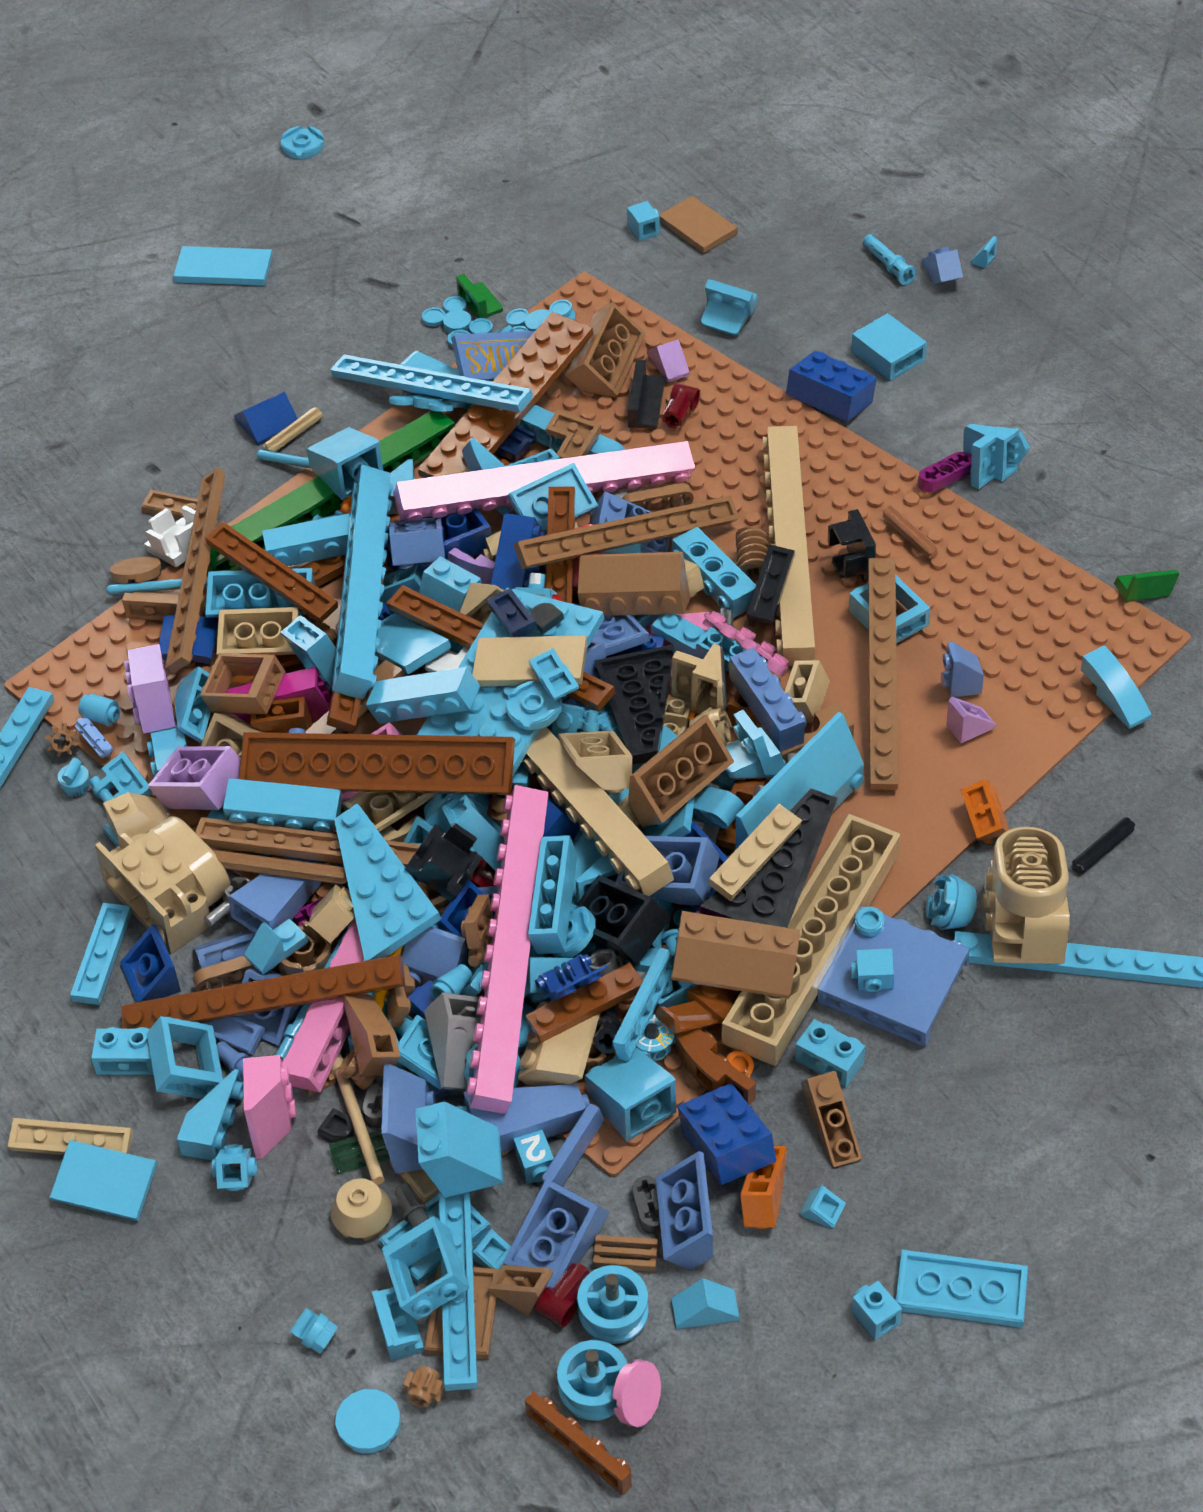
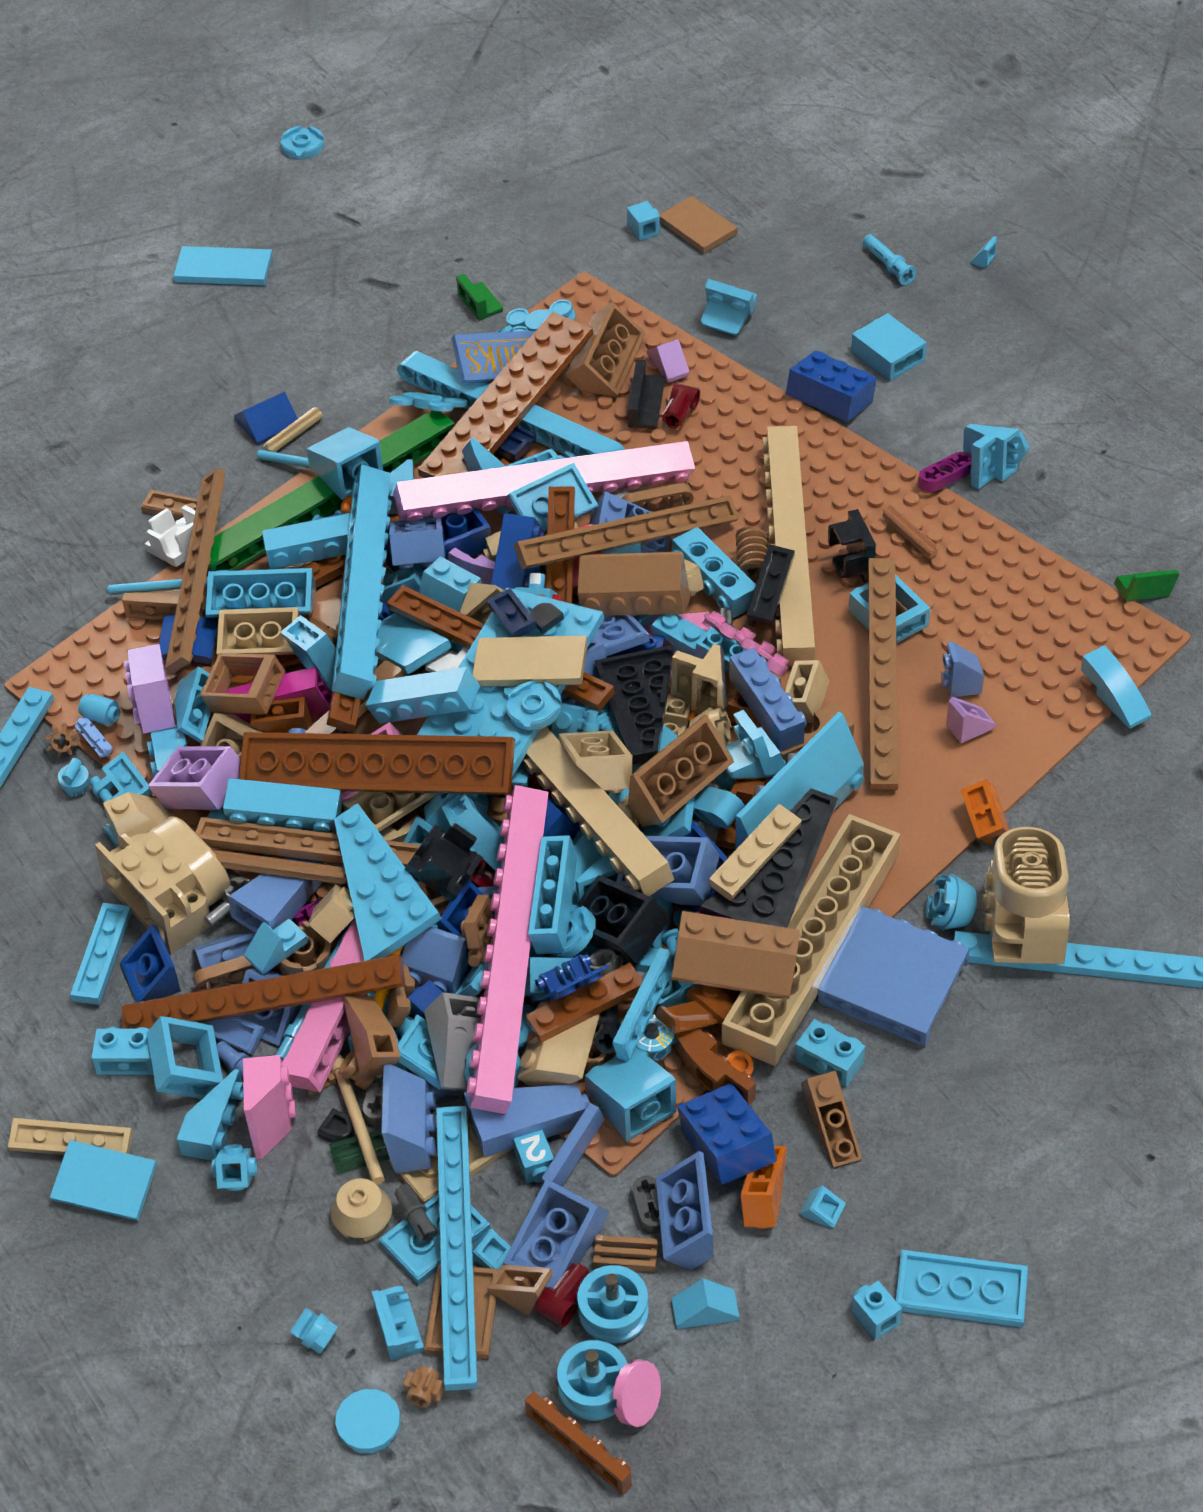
medium nougat tile [110,557,162,584] -> none
dark orange plate [205,521,339,624] -> none
medium azure plate [330,355,534,413] -> none
medium azure window [382,1216,470,1320] -> none
medium azure slope [416,1102,504,1198] -> none
medium azure piece [422,296,493,348] -> none
medium azure cone [430,964,472,1000] -> none
medium azure slope [529,648,579,701] -> none
medium nougat plate [546,409,602,459] -> none
medium azure brick [851,948,894,992] -> none
medium azure tile [855,907,885,937] -> none
medium blue slope [922,247,963,284] -> none
black axle [1071,817,1135,874] -> none

